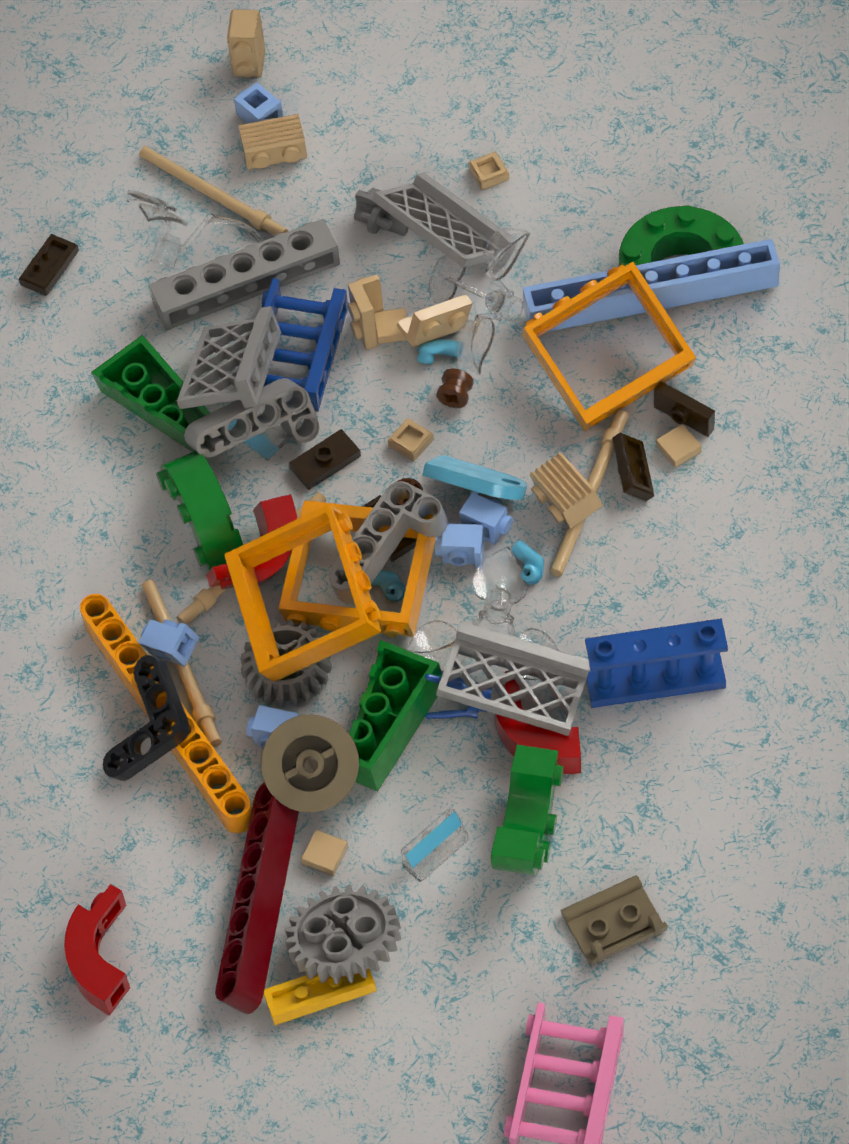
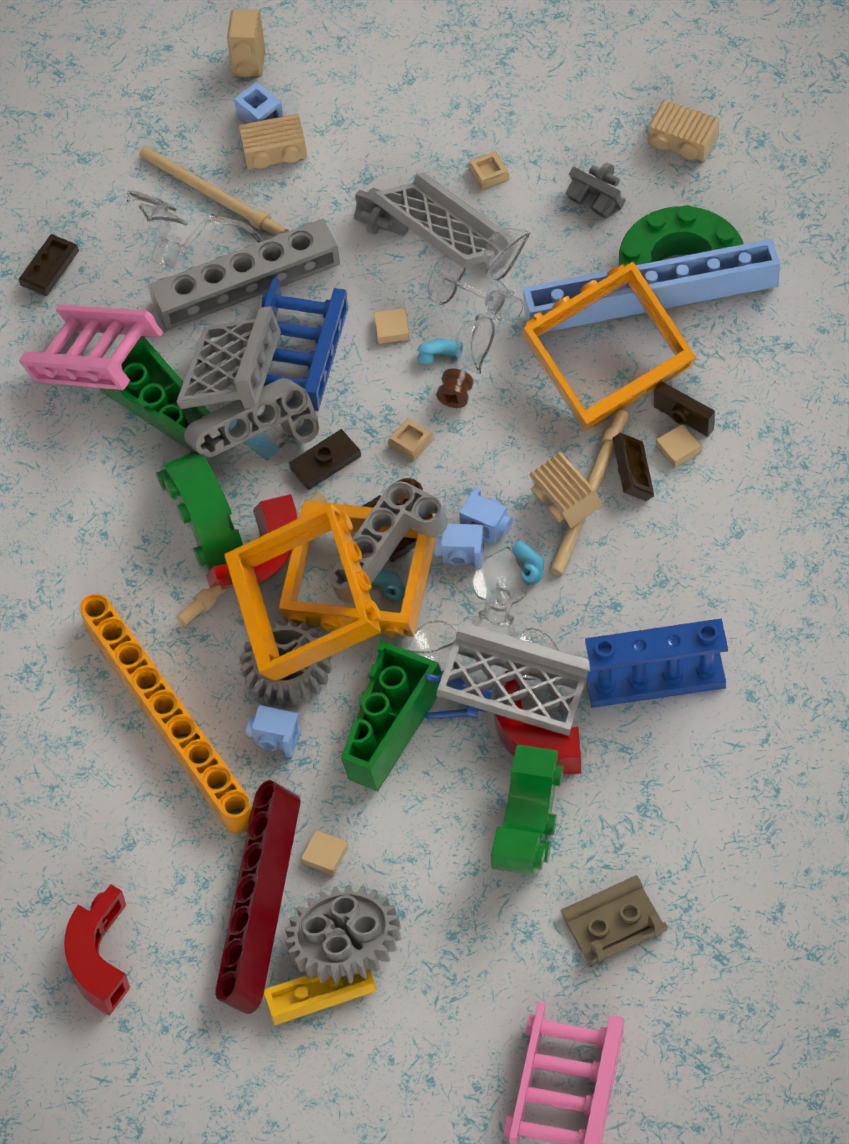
black beam [102,655,190,781] -> none
light blue brick [139,619,199,667] -> none
tan bar [142,580,222,747] -> none
dark tan piece [261,714,359,813] -> none
tan bracket [347,275,383,350] -> none
tan bracket [397,294,473,347] -> none
clear slope [401,807,469,882] -> none
medium azure tile [422,455,527,500] -> none
none -> bright pink fence [19,305,163,390]
none -> flat silver hips [566,162,626,218]
none -> tan brick [648,99,719,162]

